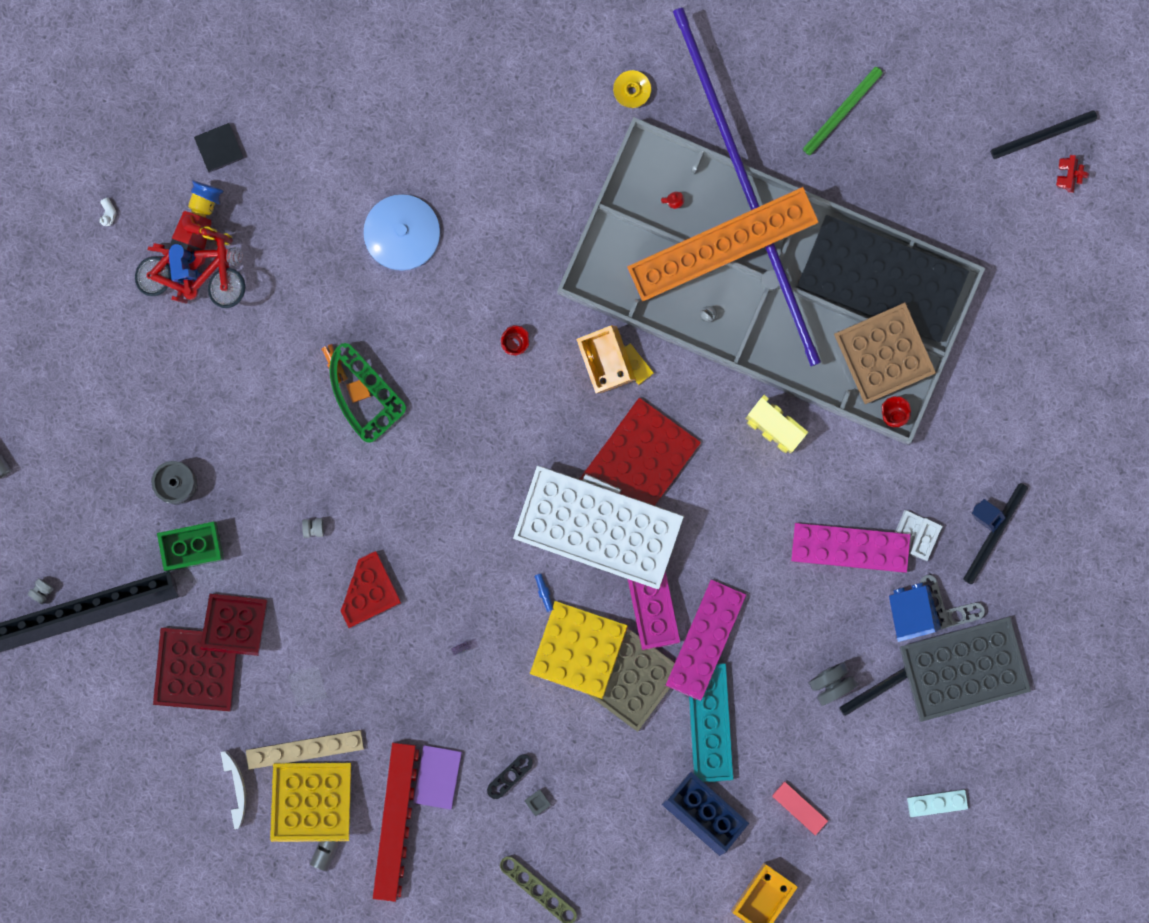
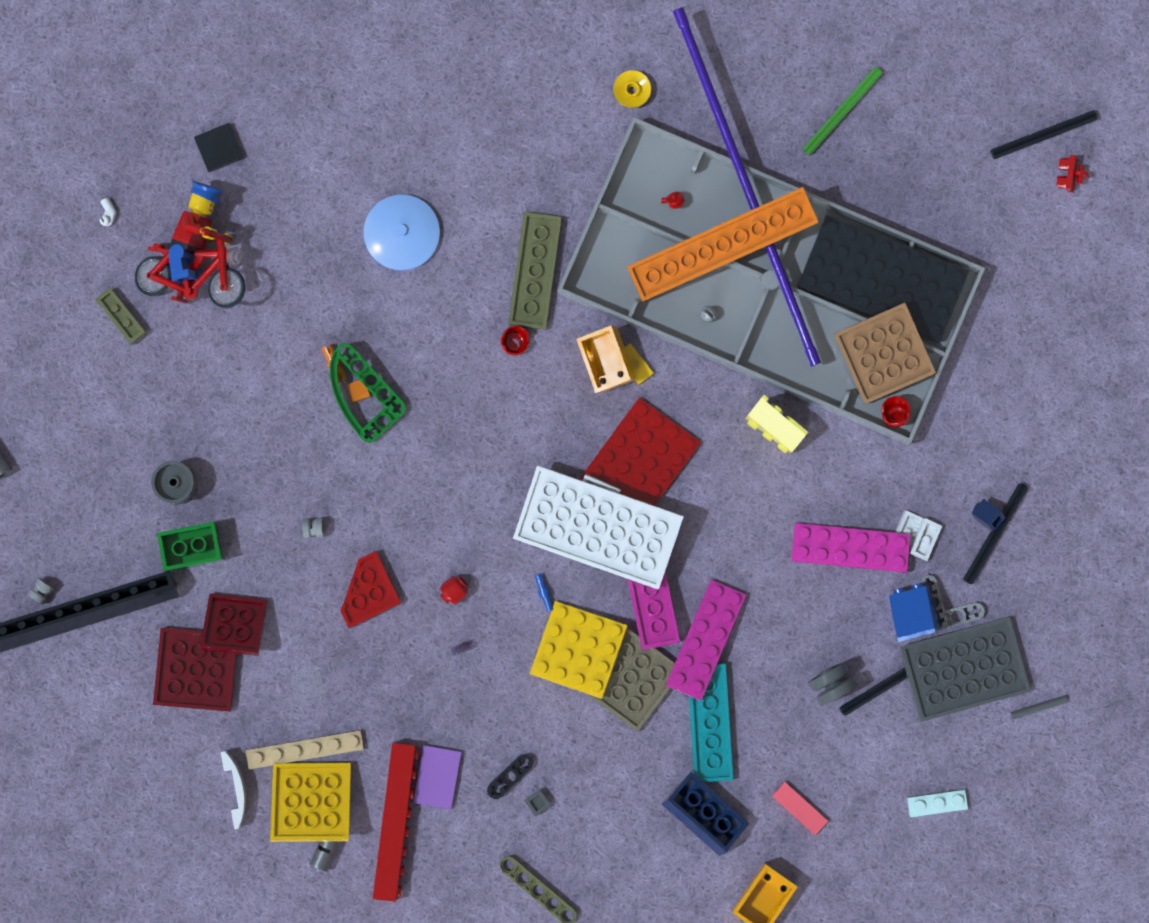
none -> olive plate [95,288,146,345]
none -> red head [440,576,469,605]
none -> olive plate [508,212,562,330]
none -> dark grey bar [1010,695,1068,719]

